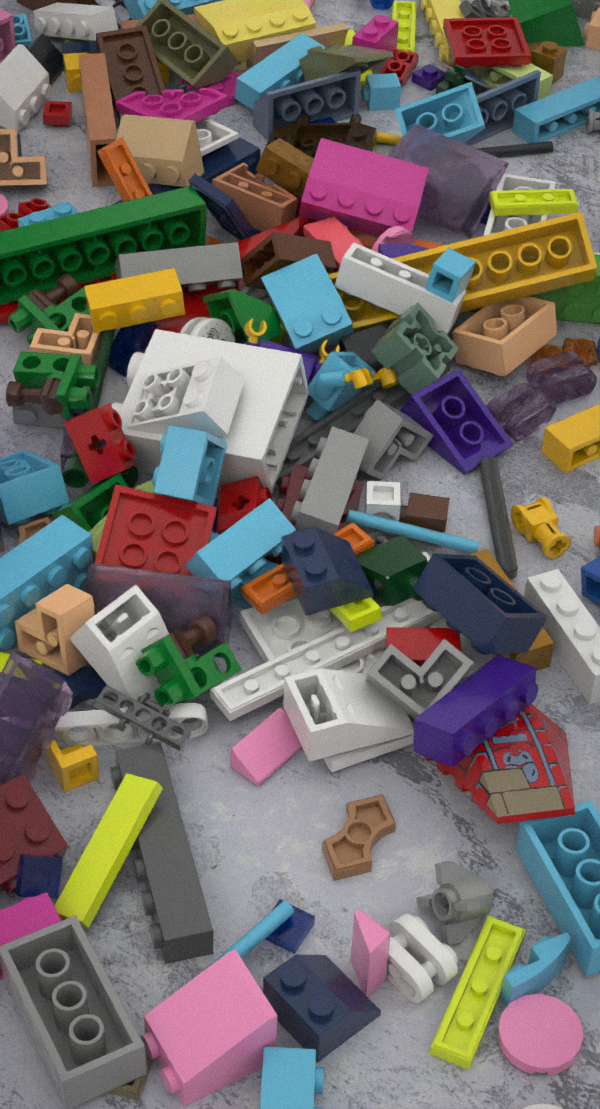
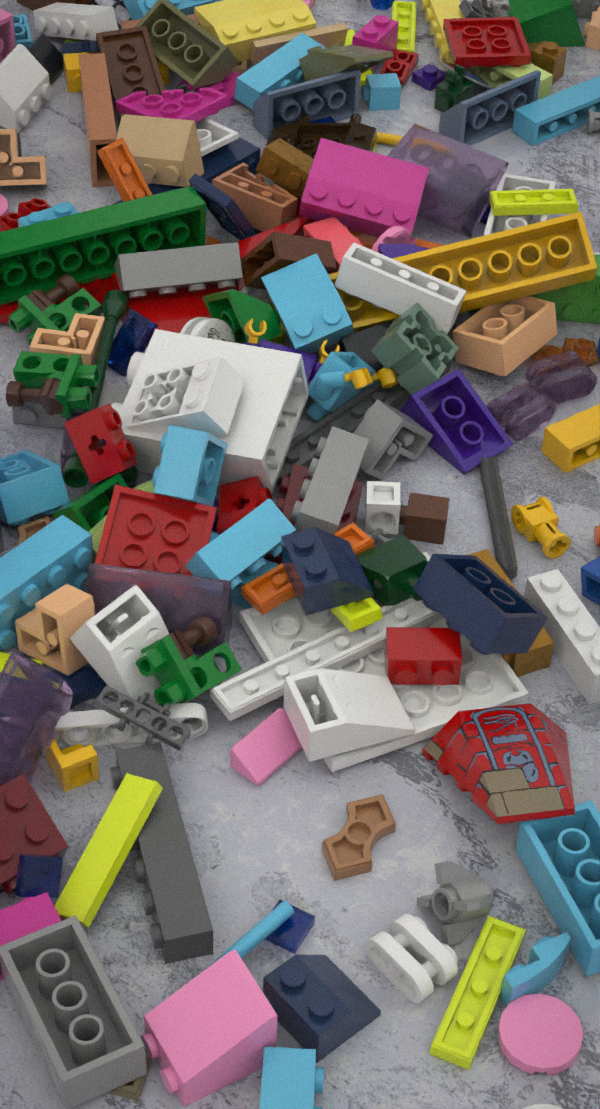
red plate [43,101,73,126] -> none
yellow brick [84,268,185,333] -> none
medium azure bar [345,509,479,553] -> none
bright pink slope [350,909,391,997] -> none
light grey brick [366,639,474,719] -> none
medium azure slope [395,82,486,166] -> none
dark purple brick [414,655,538,767] -> none
medium azure brick [425,248,476,303] -> none
black bar [449,141,553,162] -> none

